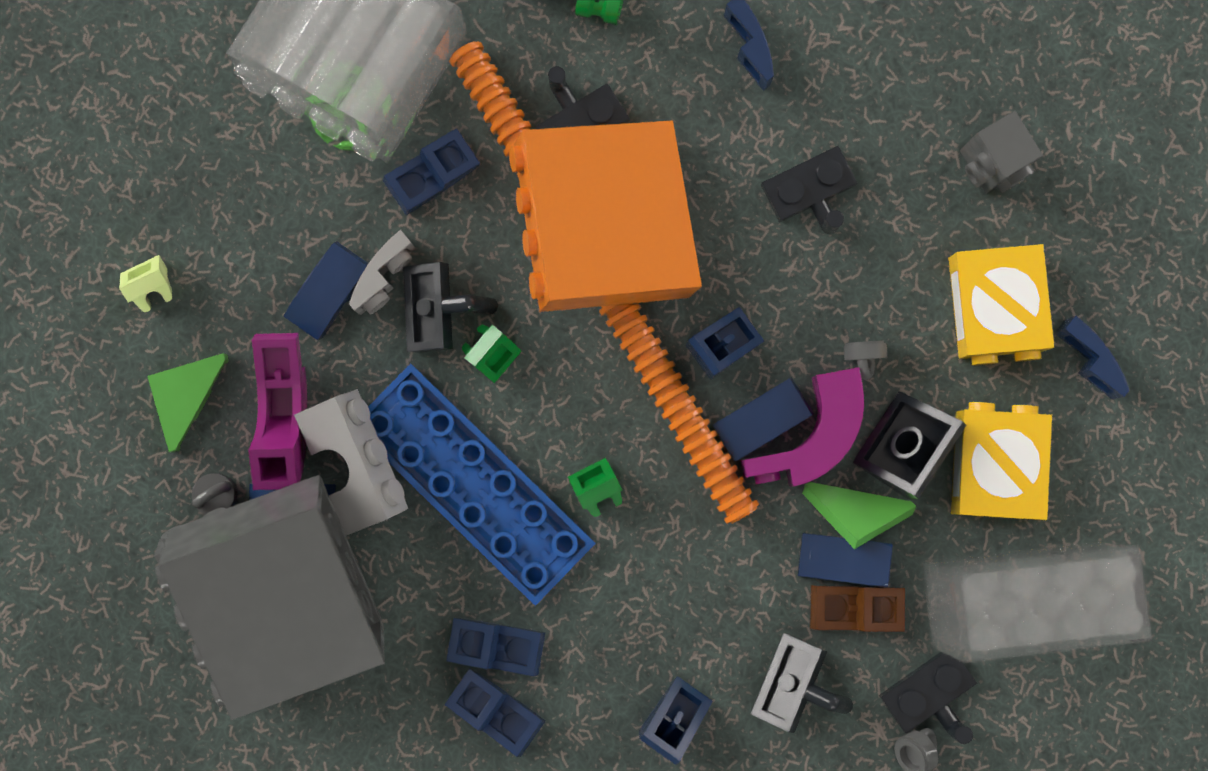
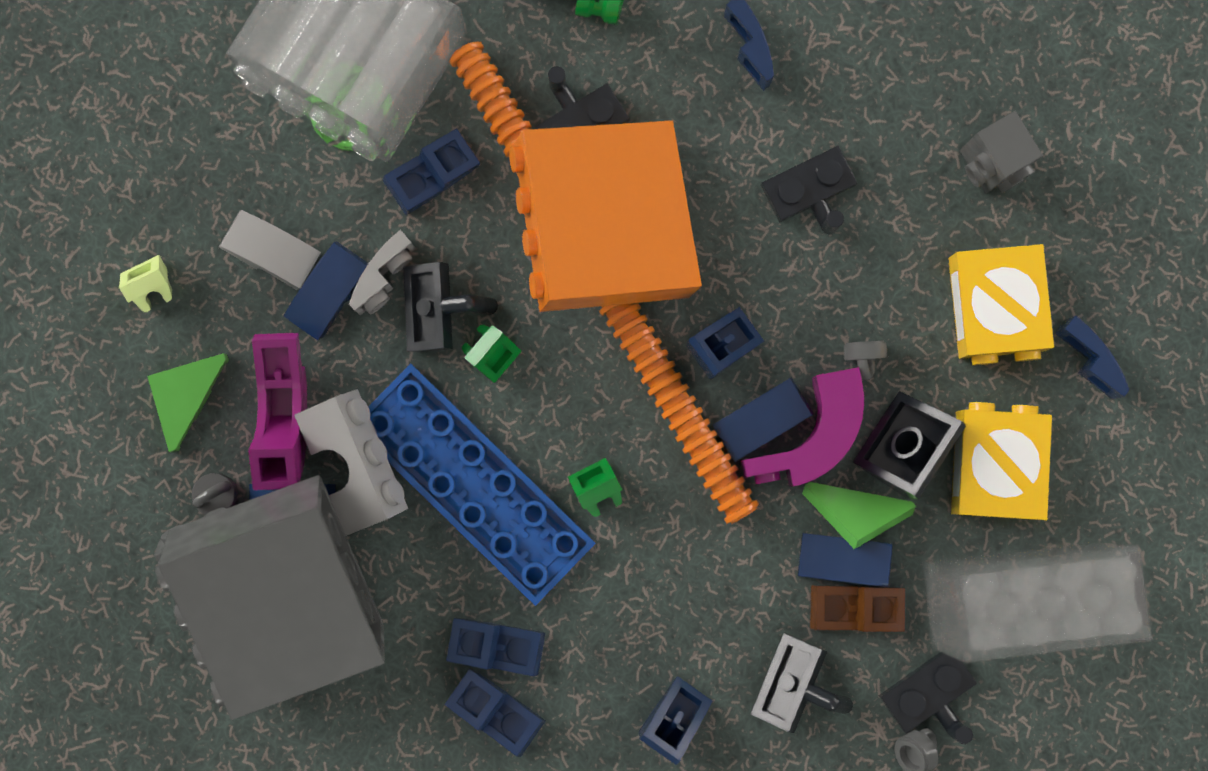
none -> light grey slope [219,210,321,290]

